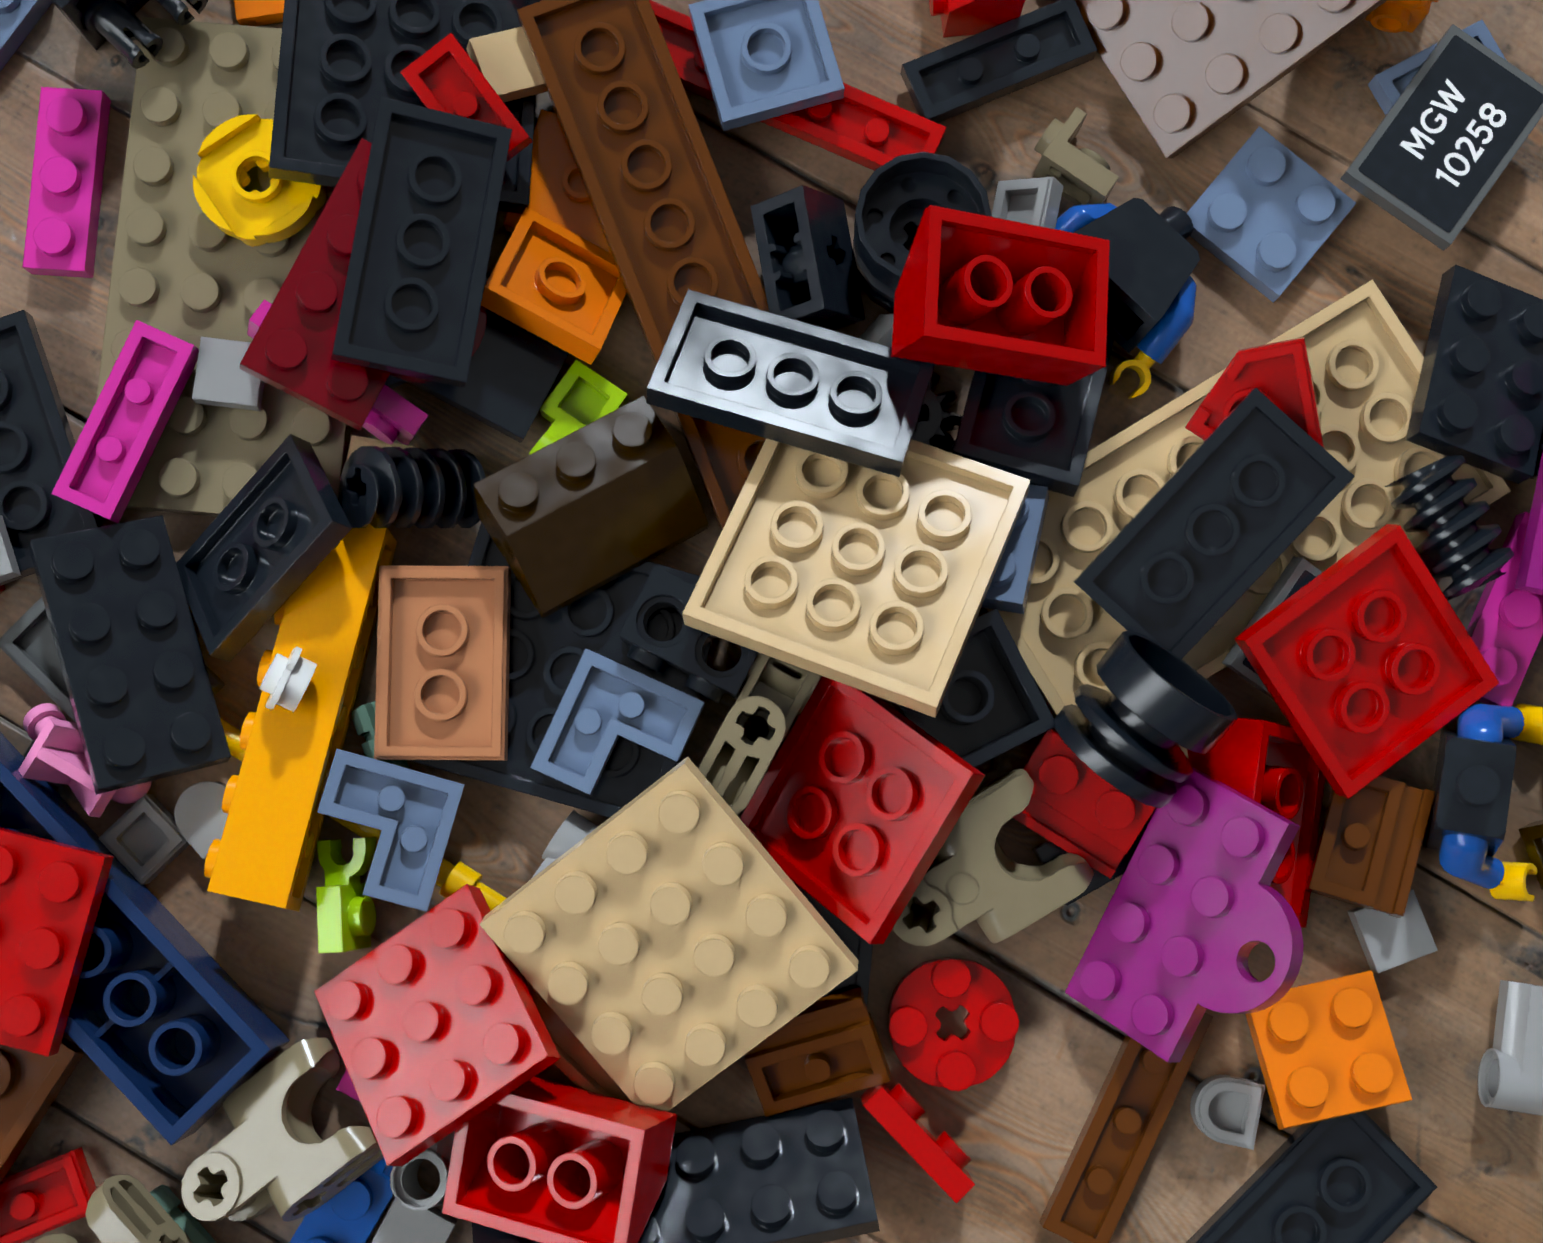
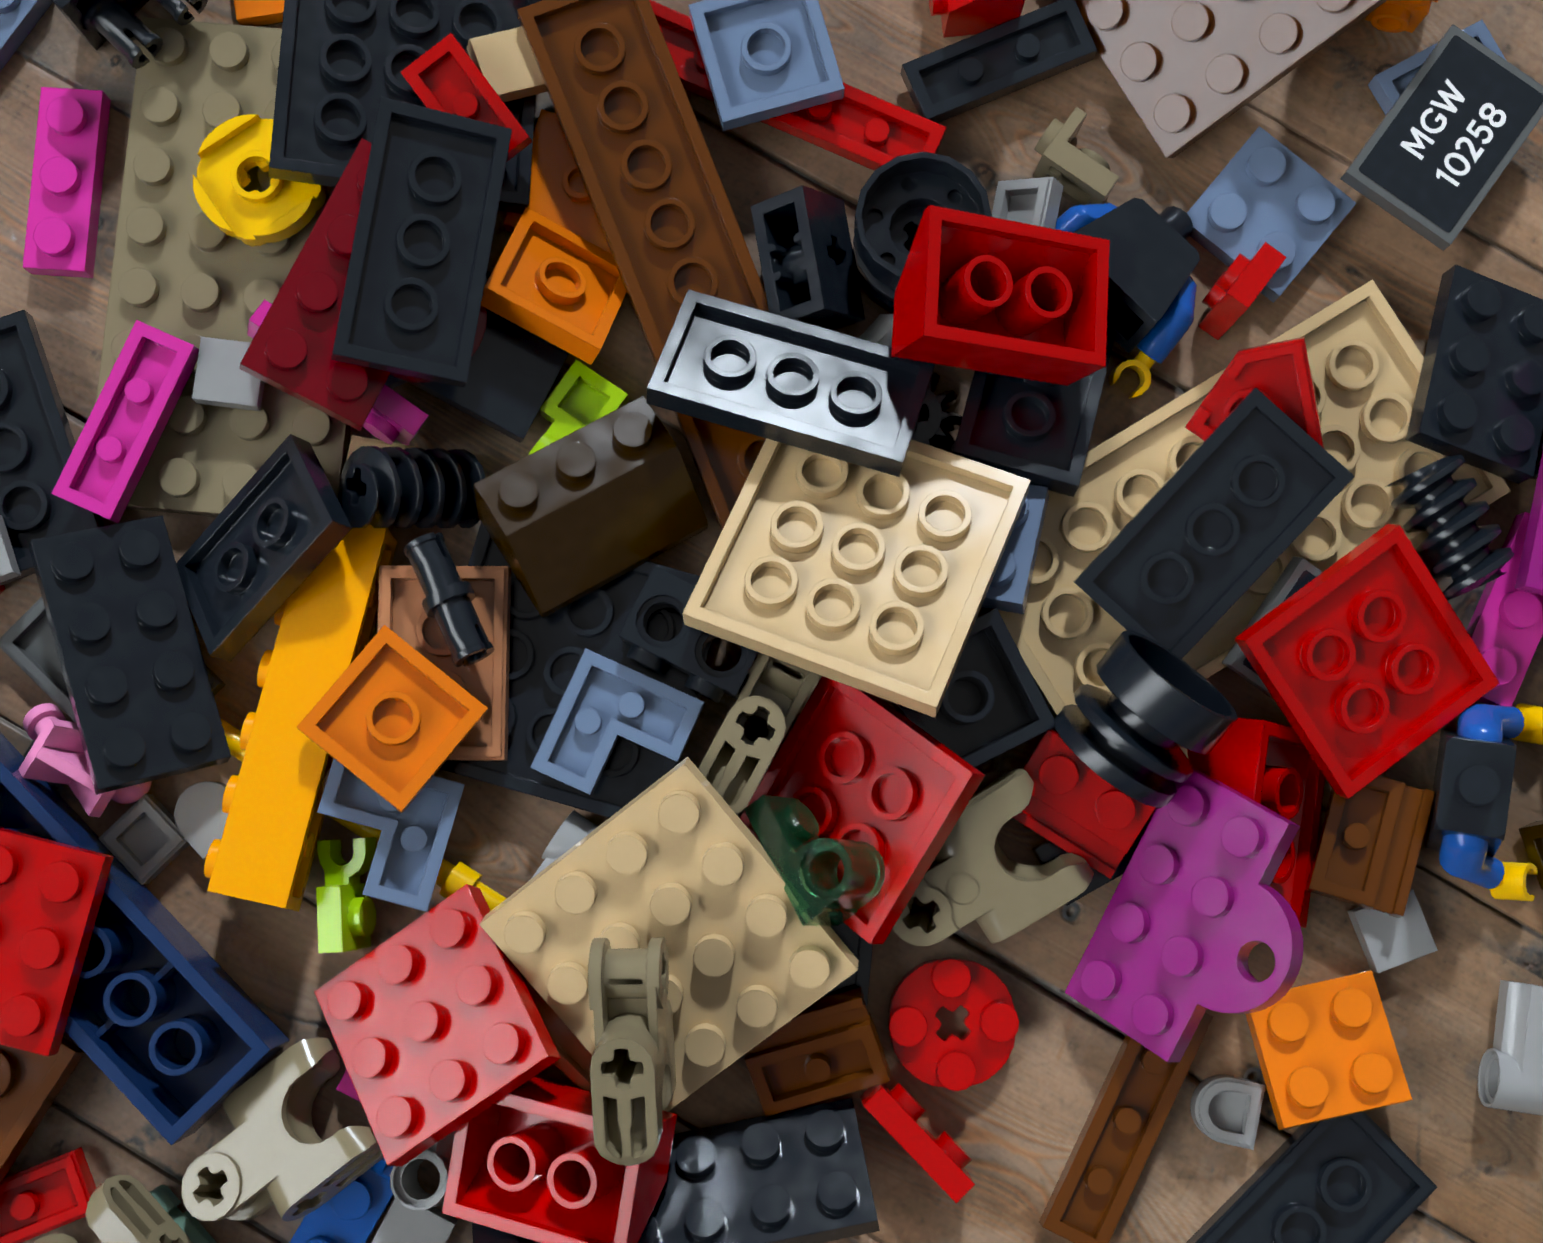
white plate [259,646,317,712] -> none
none -> orange plate [296,625,488,813]
none -> black pin [403,532,495,667]
none -> dark tan piece [588,937,676,1166]
none -> clear green plate [744,795,885,926]
none -> red plate [1198,242,1287,340]

